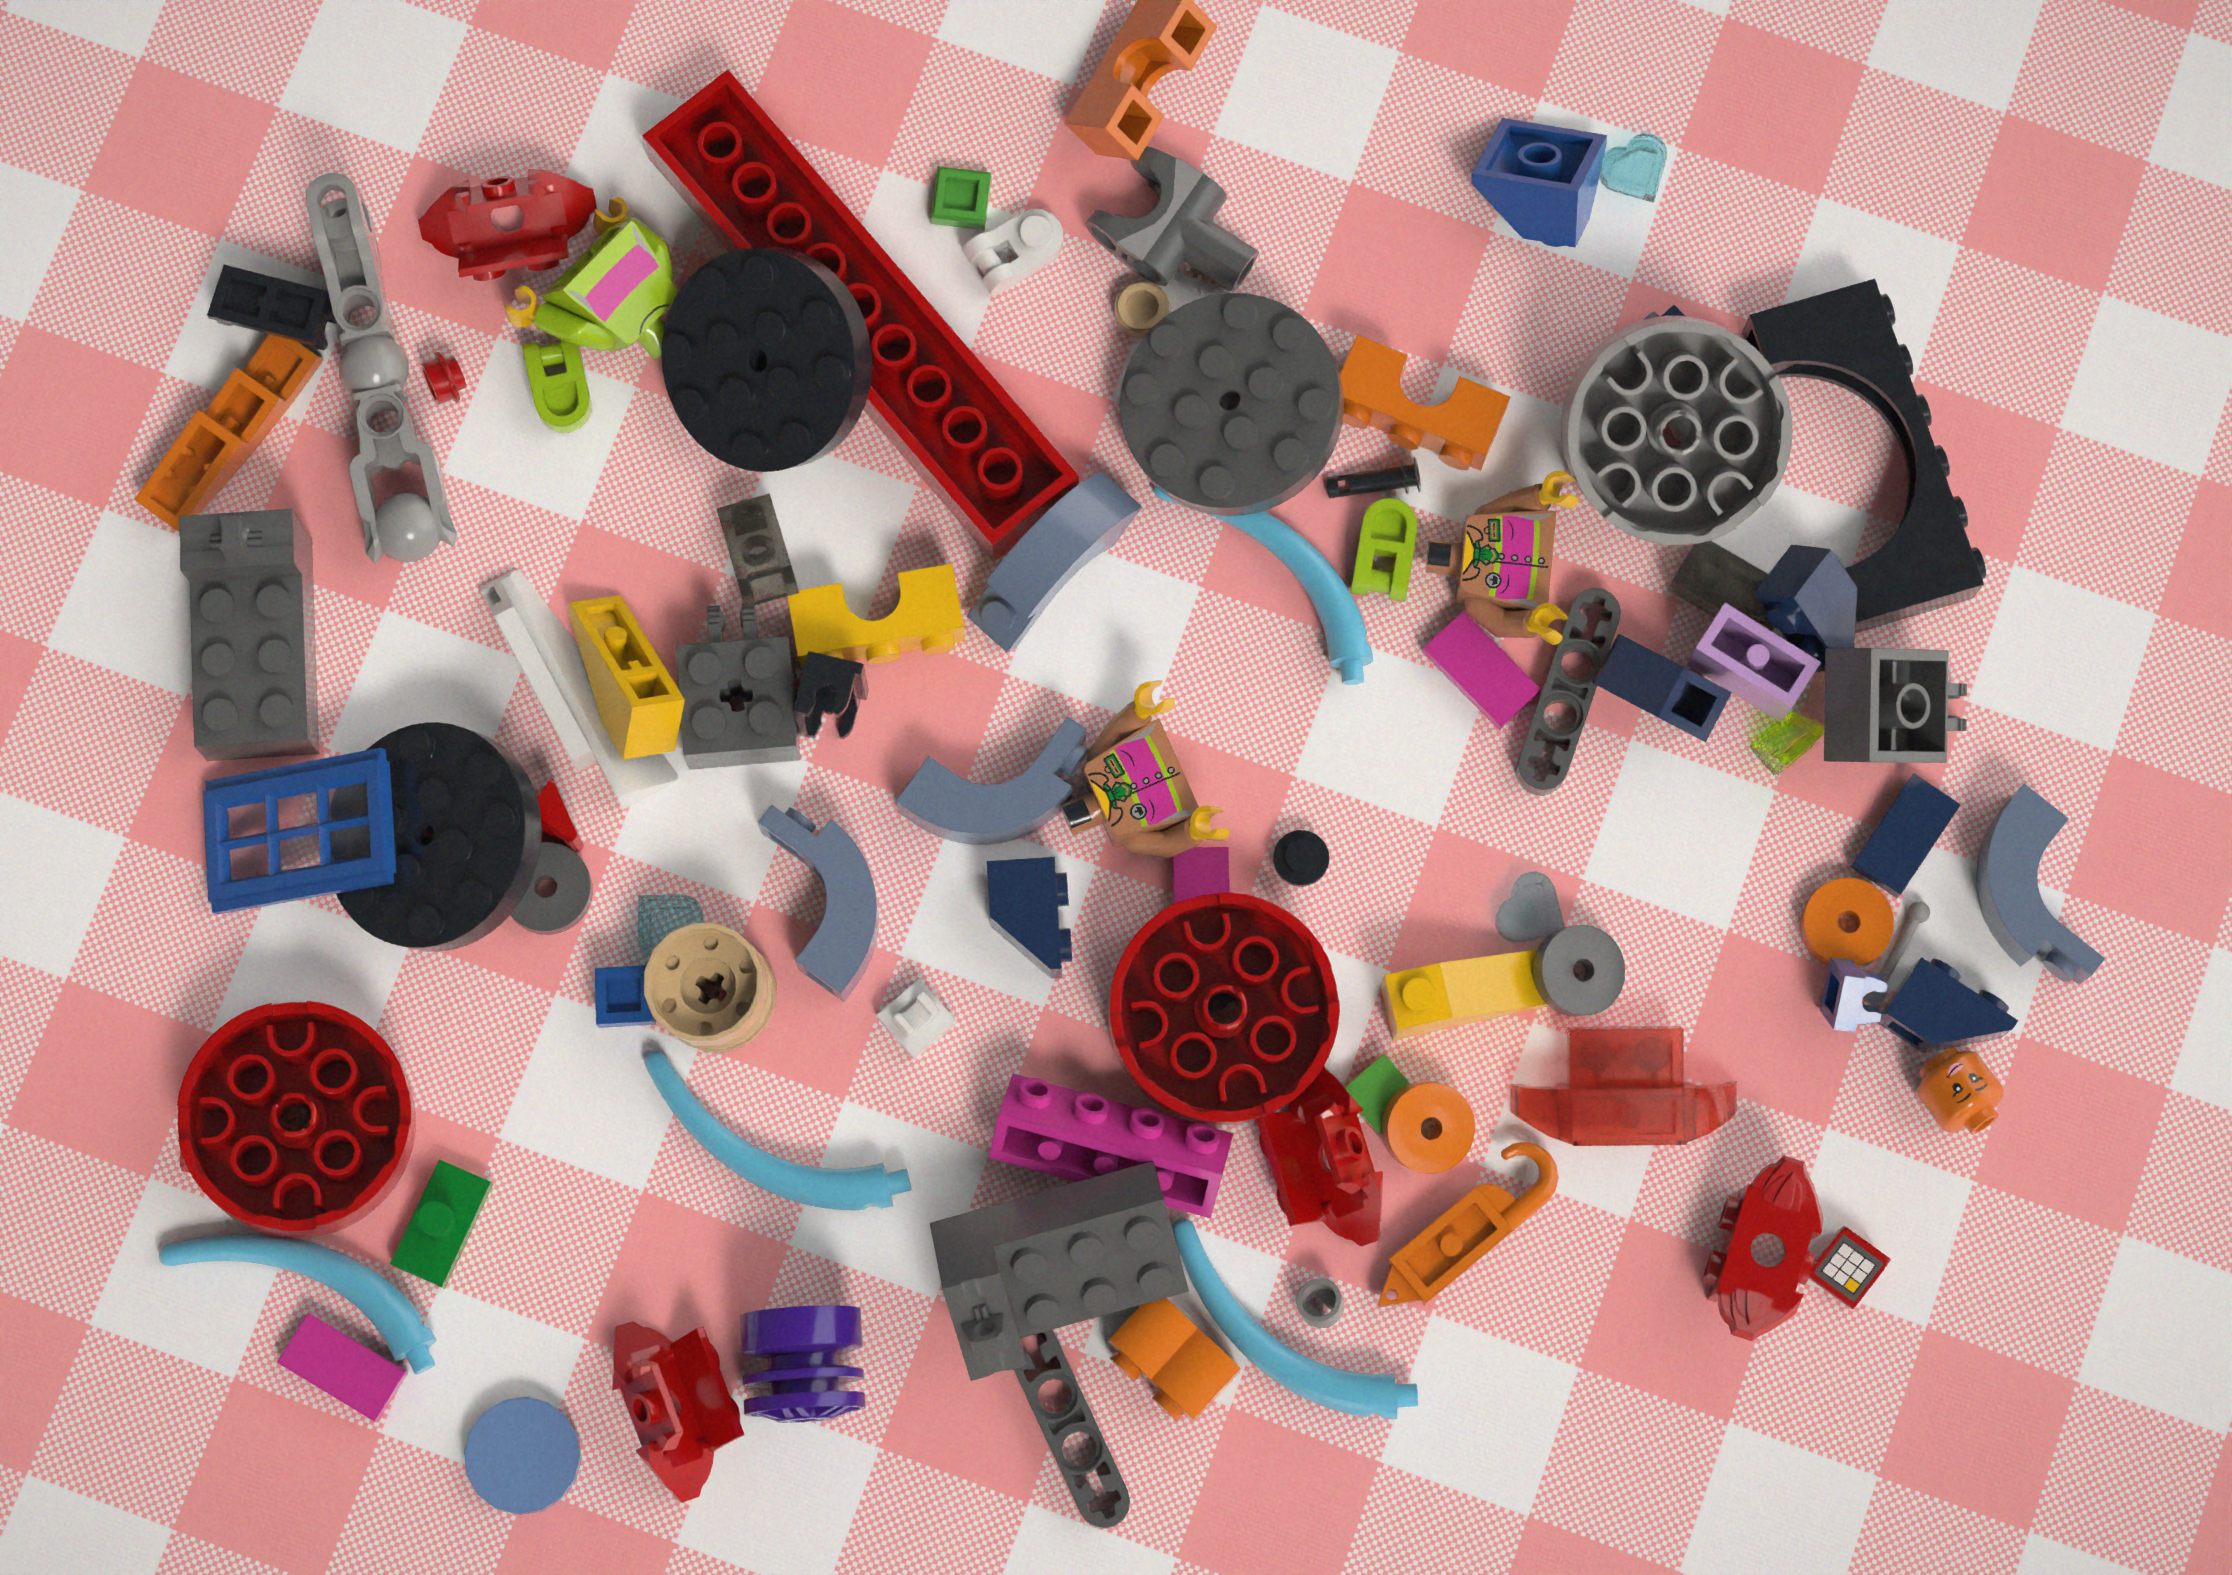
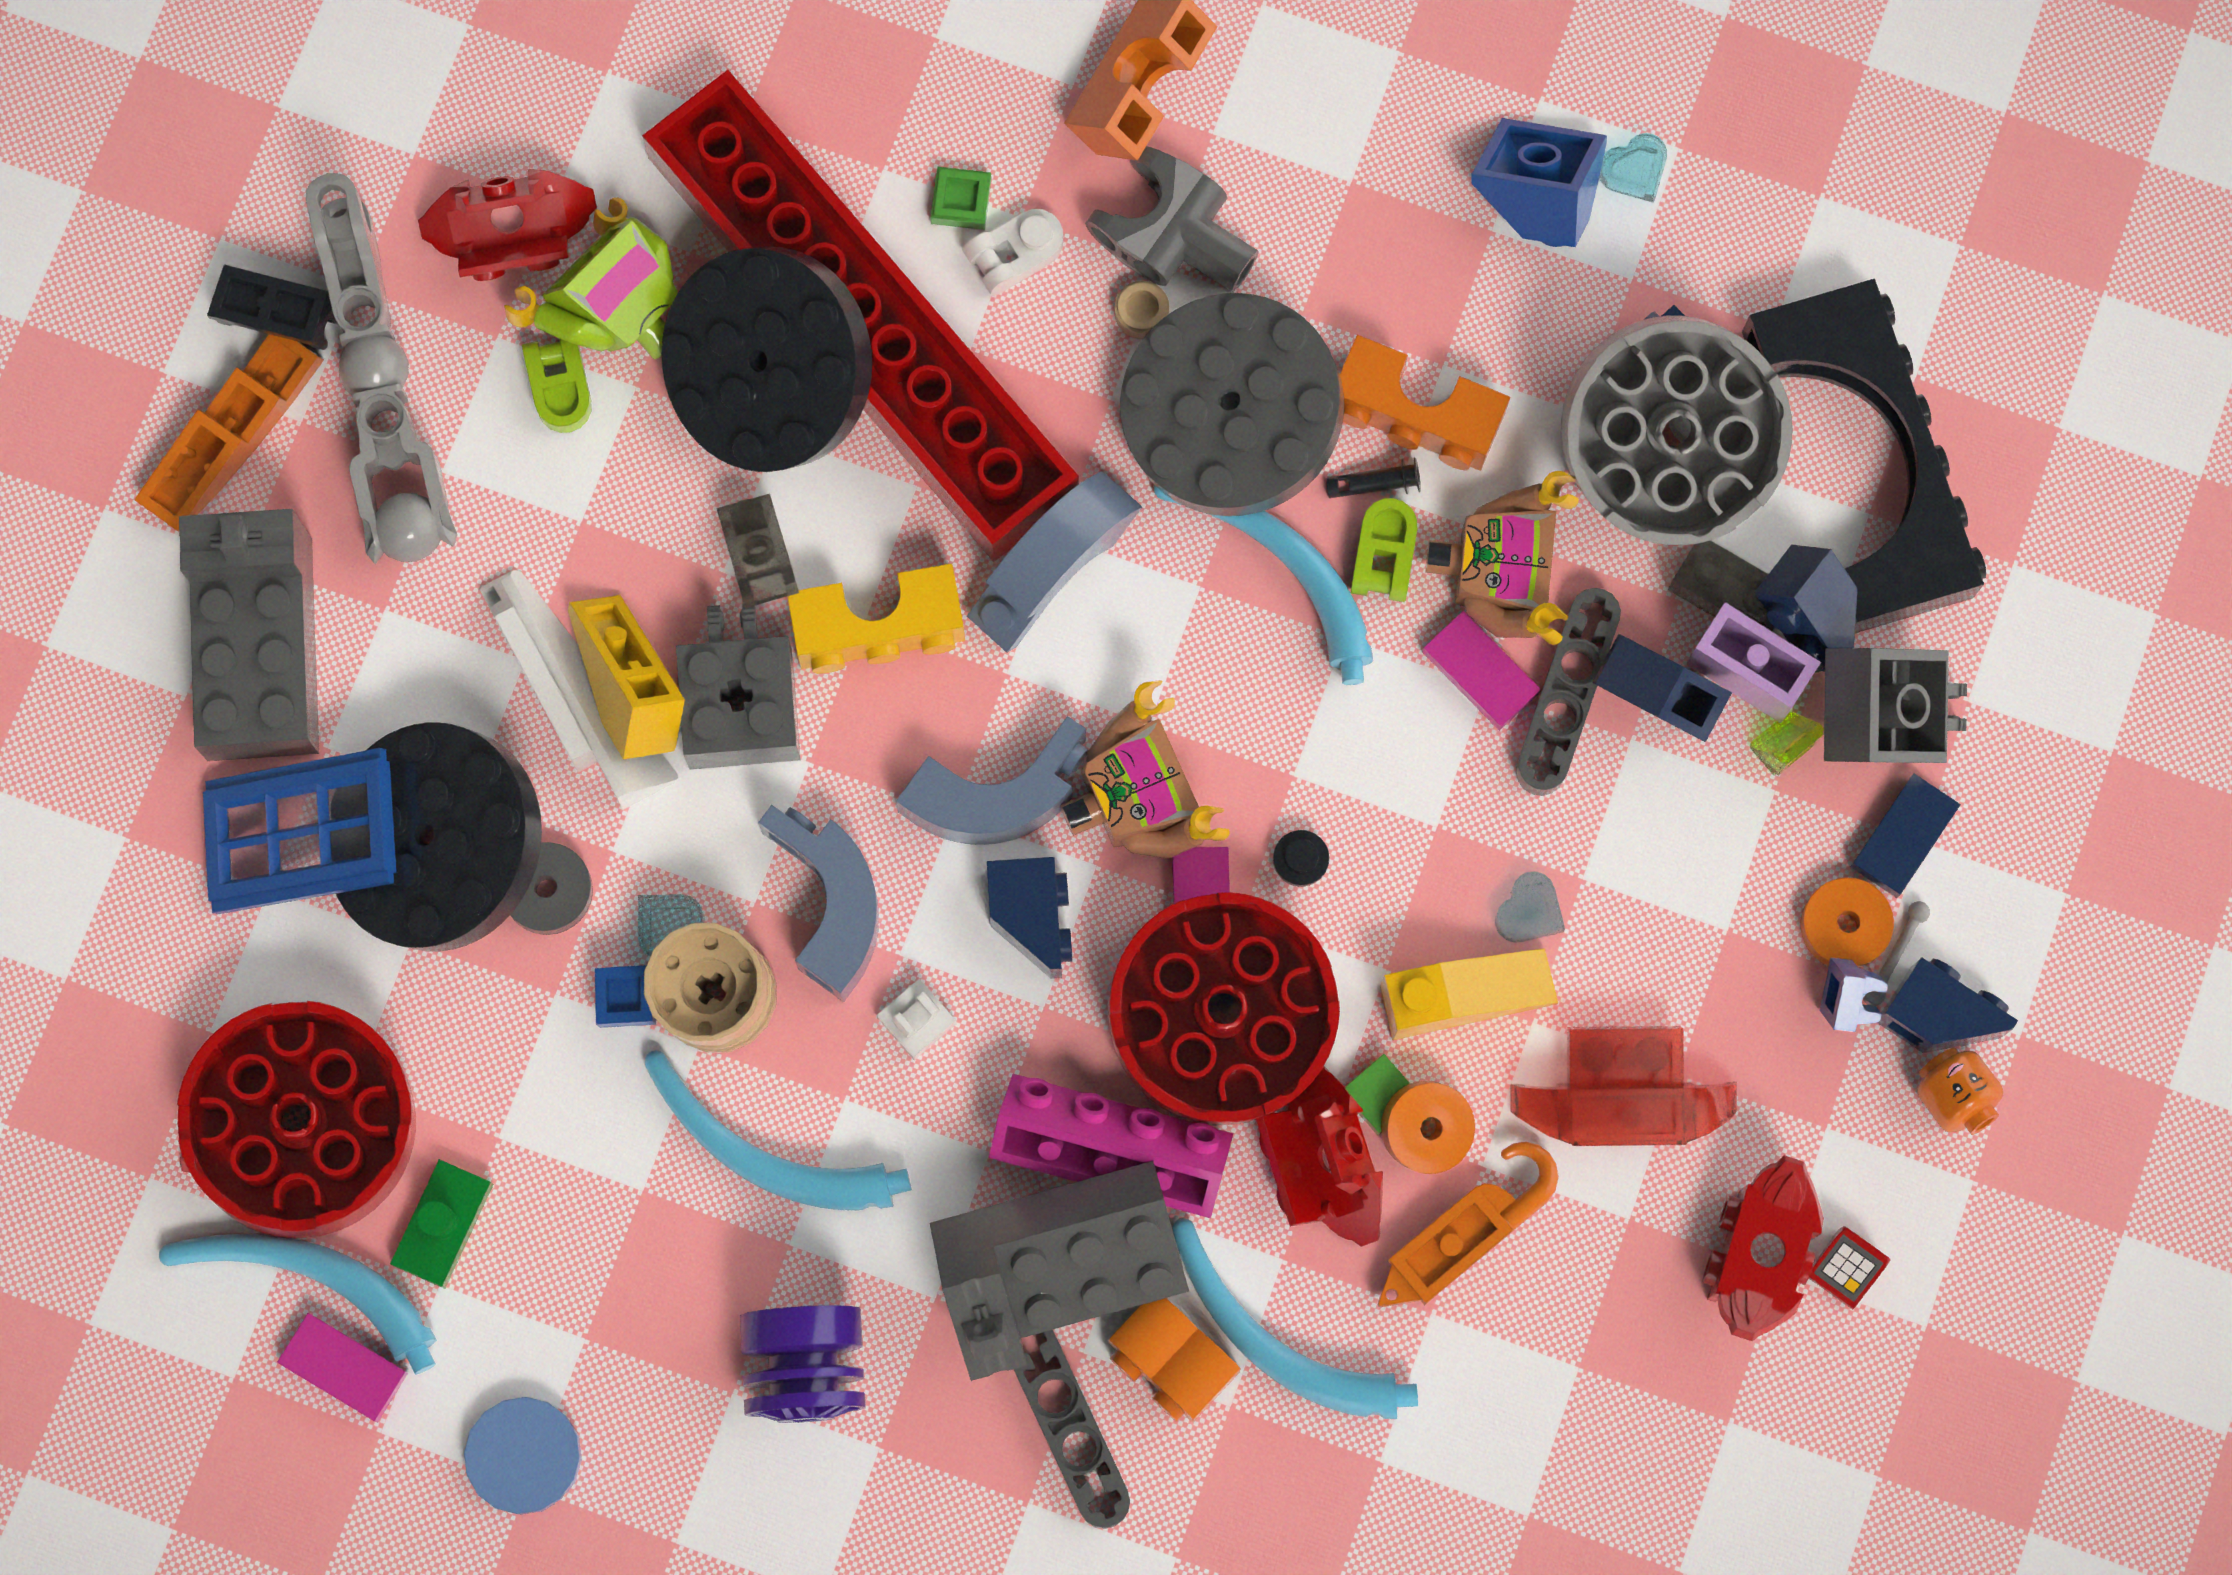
red plate [421,352,467,405] -> none
red slope [537,778,584,853] -> none
red piece [612,1321,745,1503] -> none
black hinge [793,651,869,739] -> none
light grey hinge [1296,1278,1345,1328] -> none
piece [1533,925,1625,1017] -> none
sand blue arch [1976,784,2106,985] -> none

